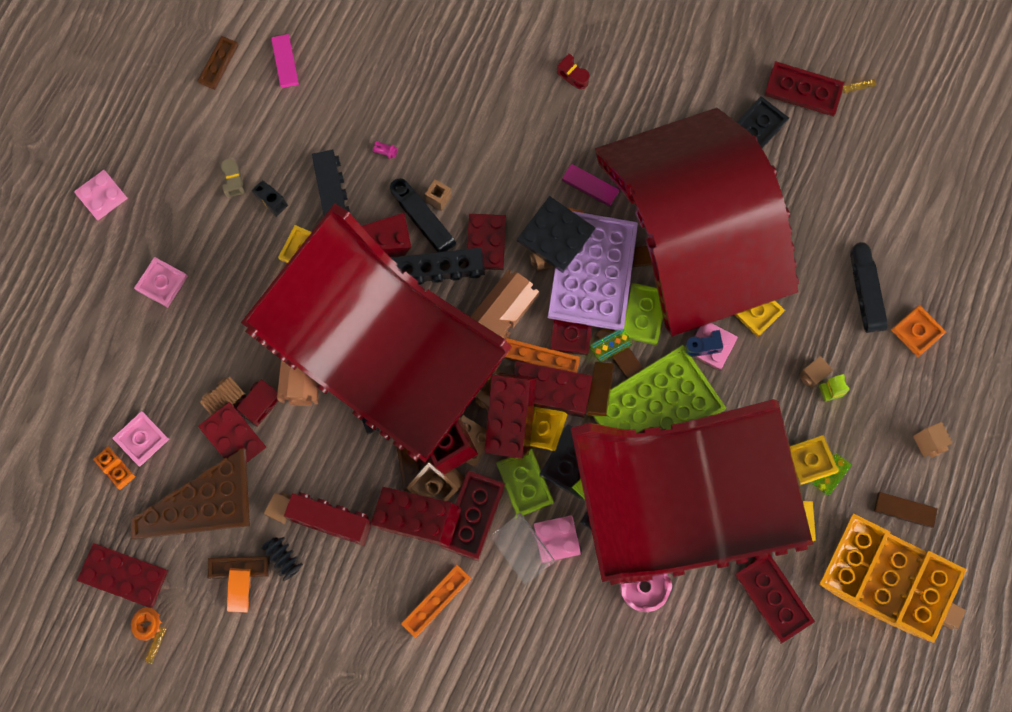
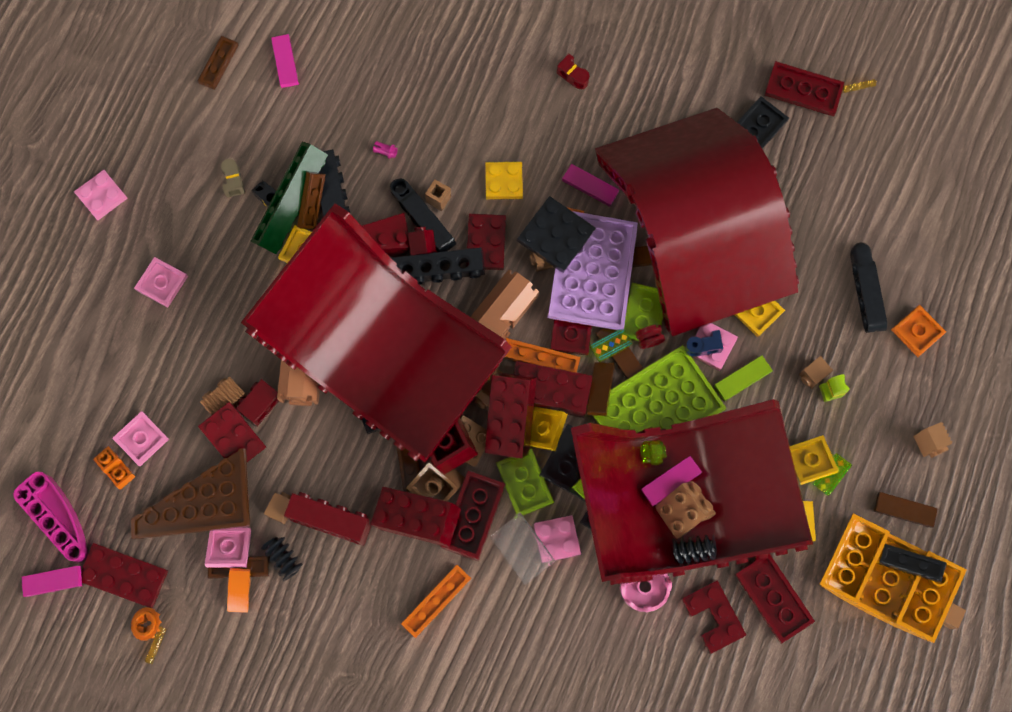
none -> dark pink beam [13,471,88,563]
none -> dark pink tile [22,566,82,597]
none -> bright pink plate [205,528,251,567]
none -> dark green brick [250,141,328,255]
none -> reddish brown tile [297,172,326,229]
none -> dark red brick [408,227,436,255]
none -> yellow plate [485,162,523,199]
none -> dark red wheel [635,325,665,349]
none -> clear neon green plate [641,440,667,465]
none -> dark pink tile [641,456,702,507]
none -> medium nougat bracket [656,481,716,538]
none -> black piece [672,535,717,564]
none -> dark red plate [681,580,746,654]
none -> lime tile [714,355,773,402]
none -> black tile [879,544,947,583]

